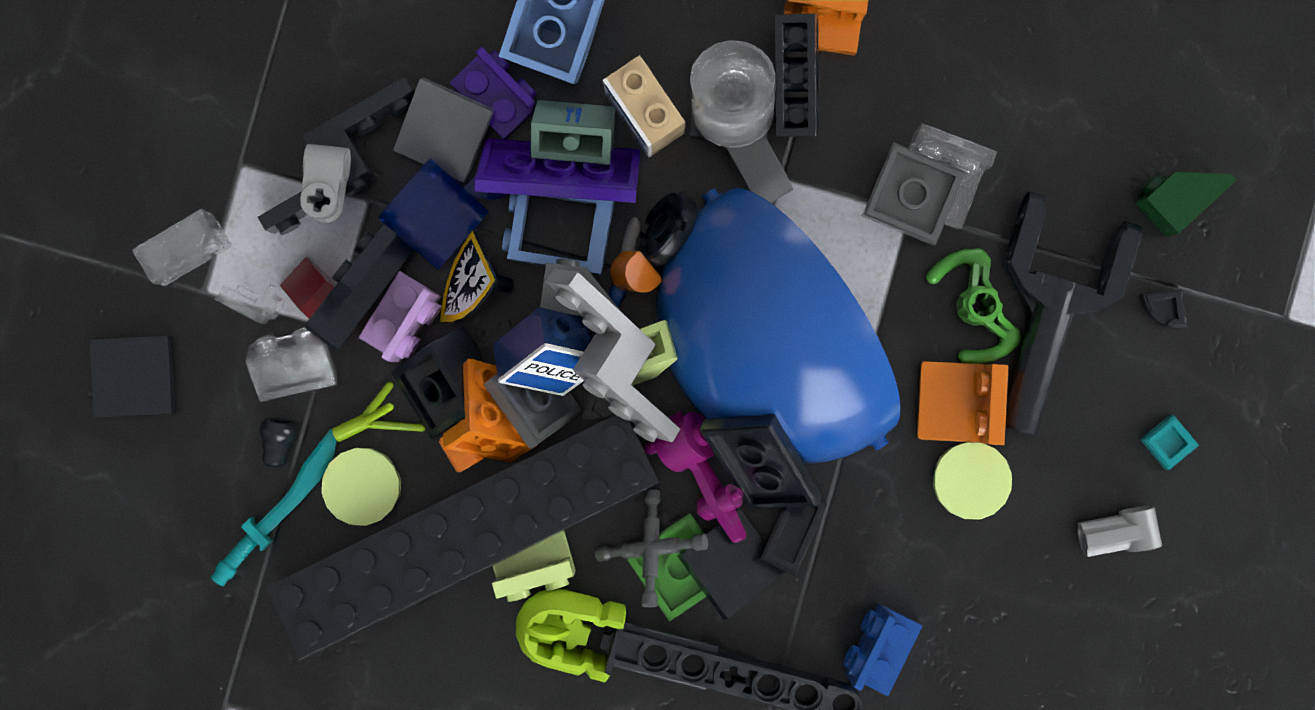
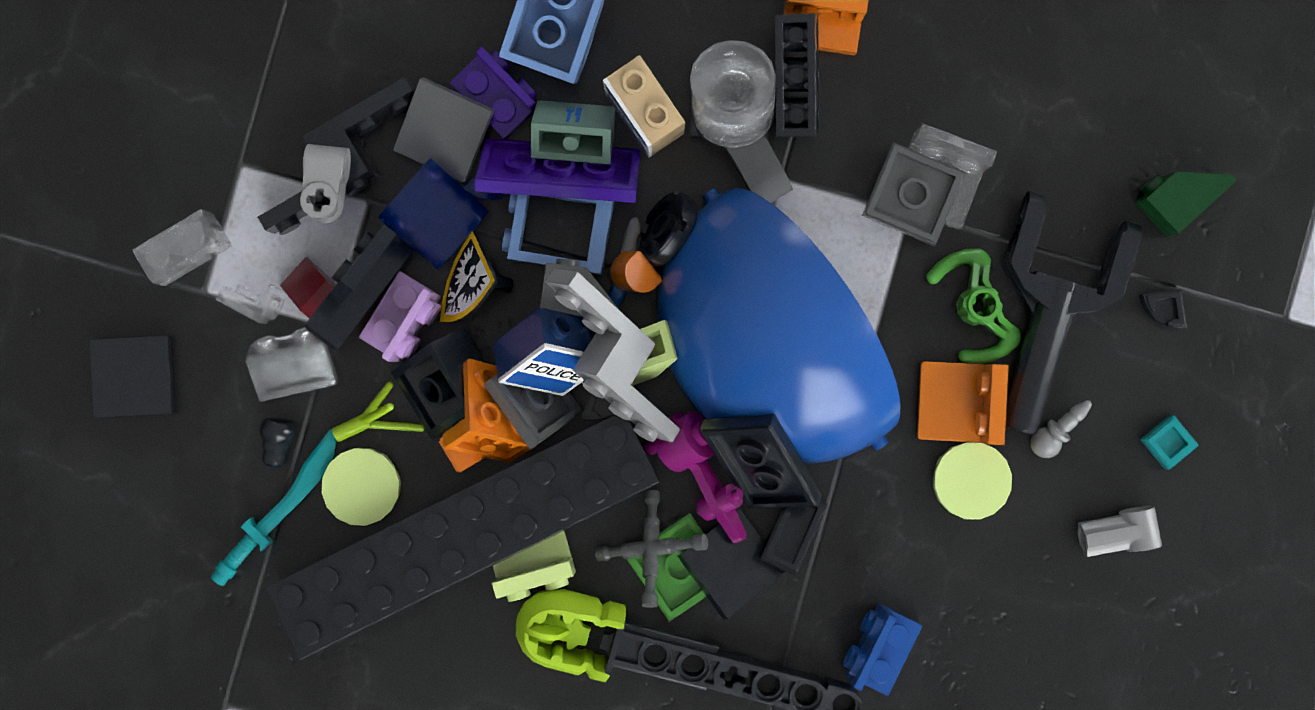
none -> light grey bar [1030,400,1092,458]

